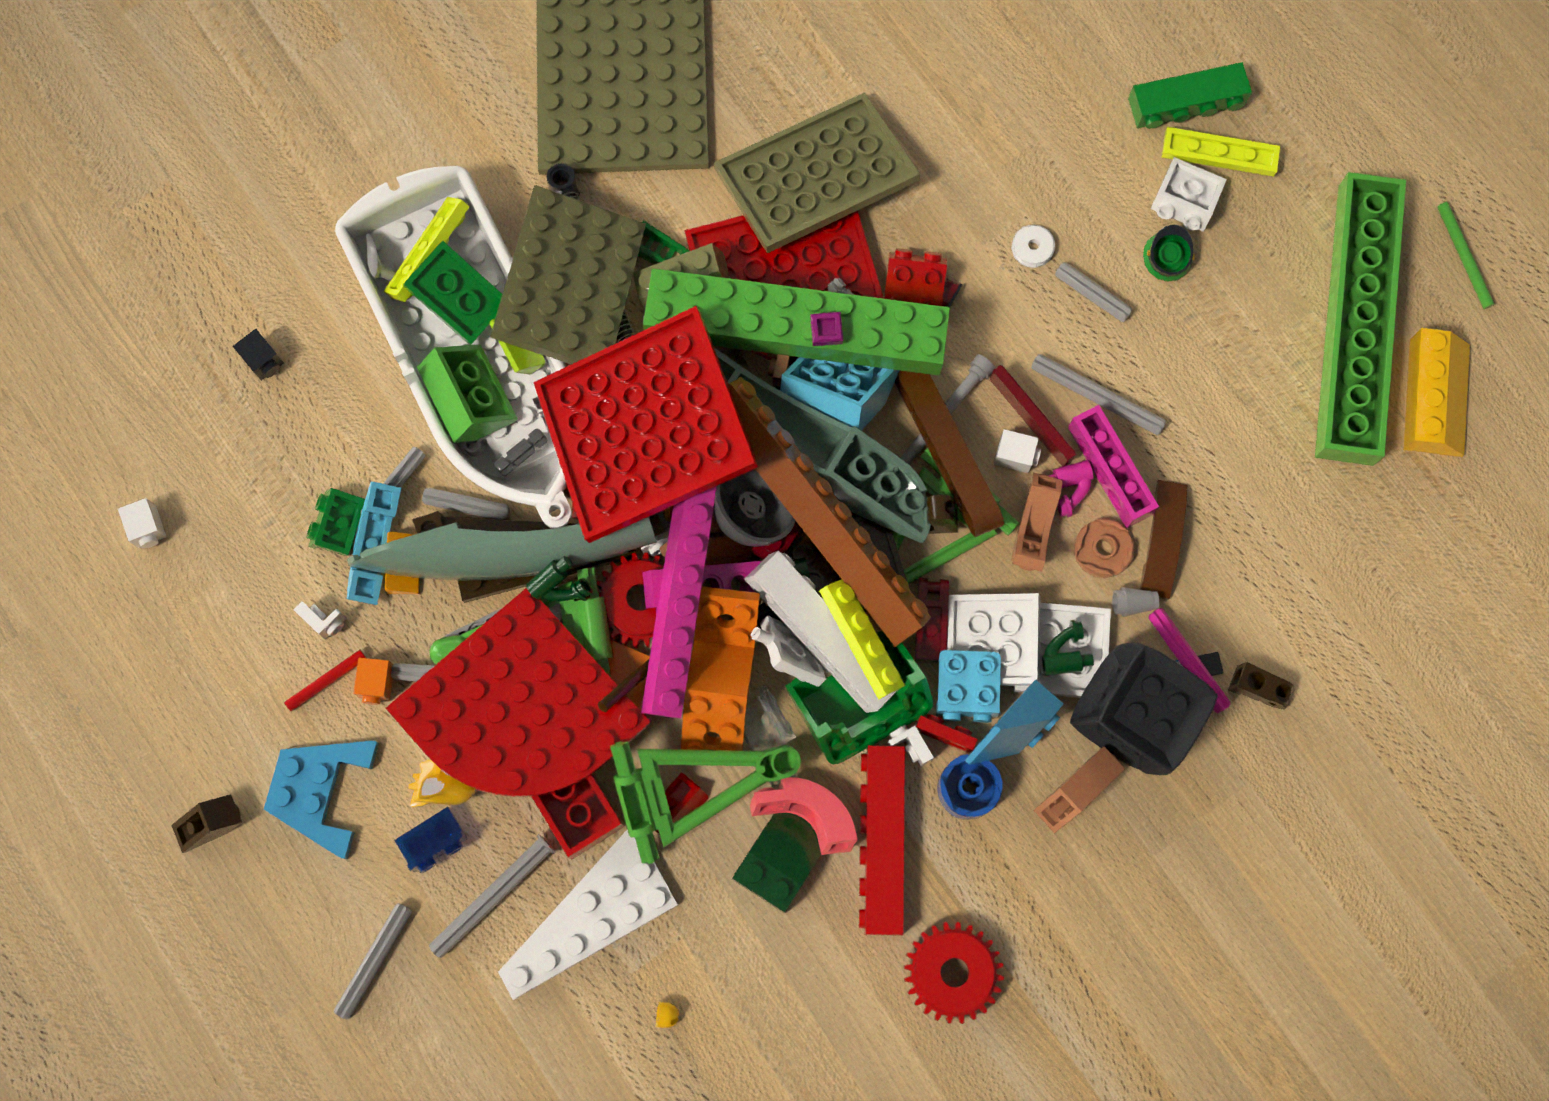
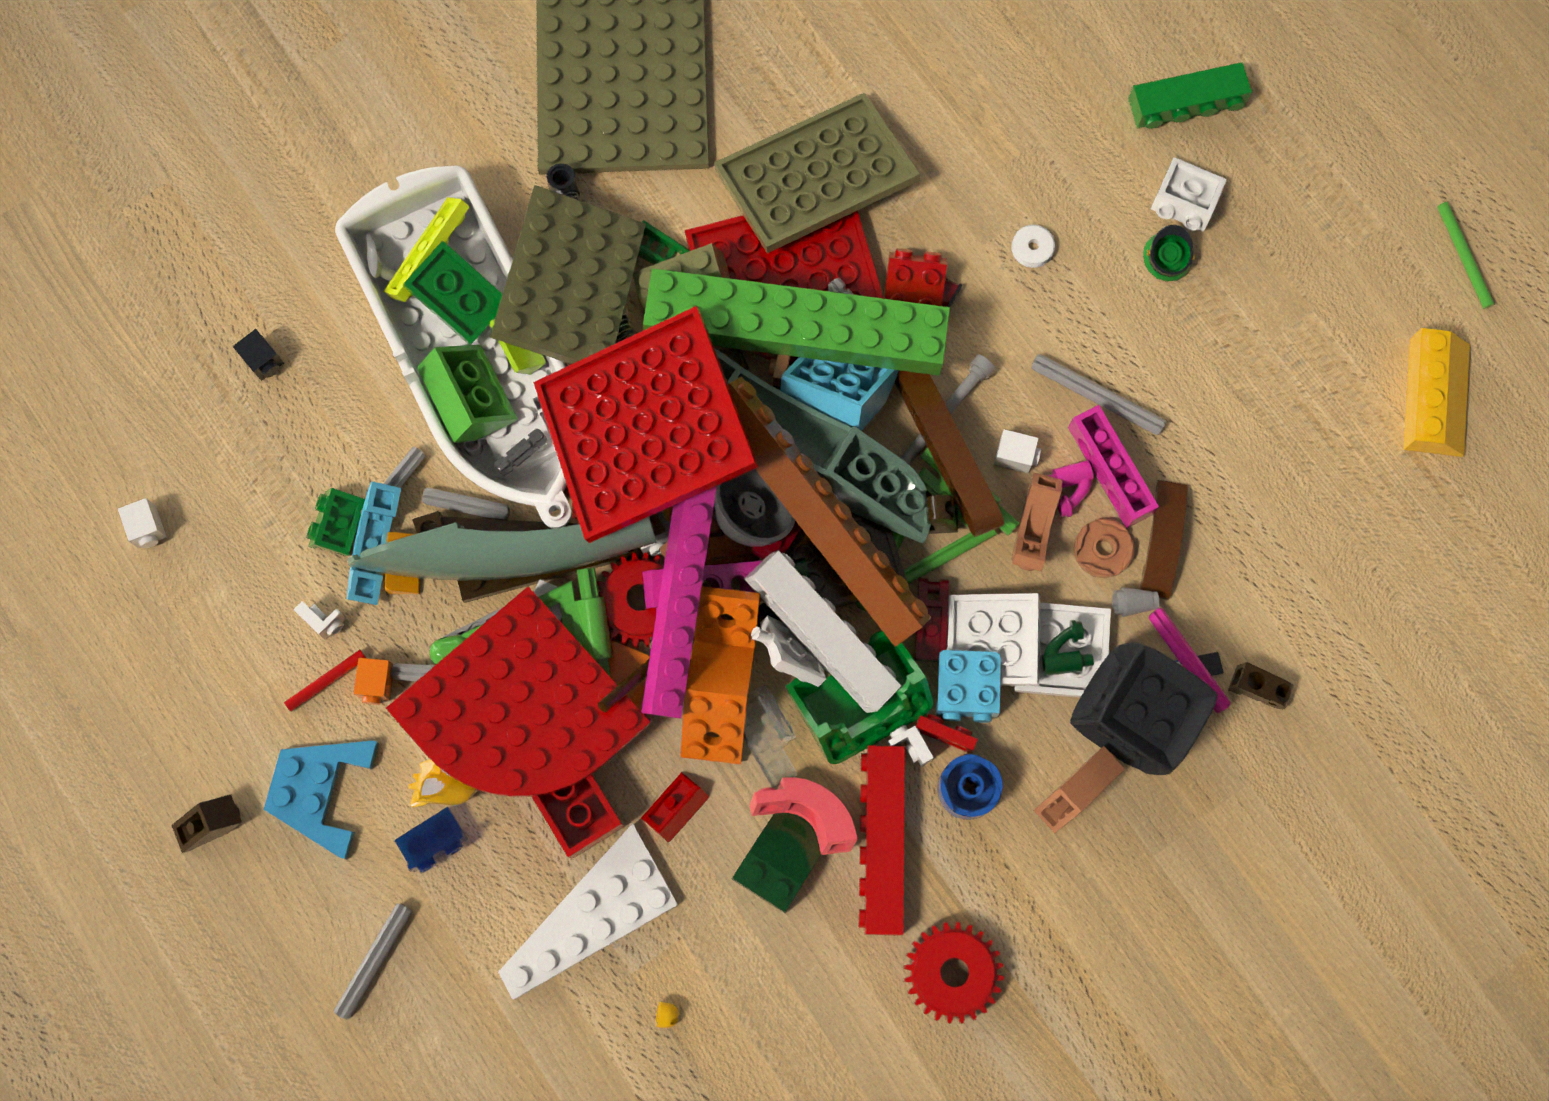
light grey axle [429,834,556,958] -> none
dark green plant [526,556,593,602] -> none
bright green piece [610,741,801,864] -> none
magenta tile [810,312,843,346] -> none
neon yellow plate [819,579,905,700] -> none
dark azure slope [964,679,1063,765] -> none
dark red tile [990,365,1076,467] -> none
light grey axle [1055,262,1132,322] -> none
neon yellow plate [1161,127,1280,177] -> none
bright green brick [1315,172,1406,466] -> none

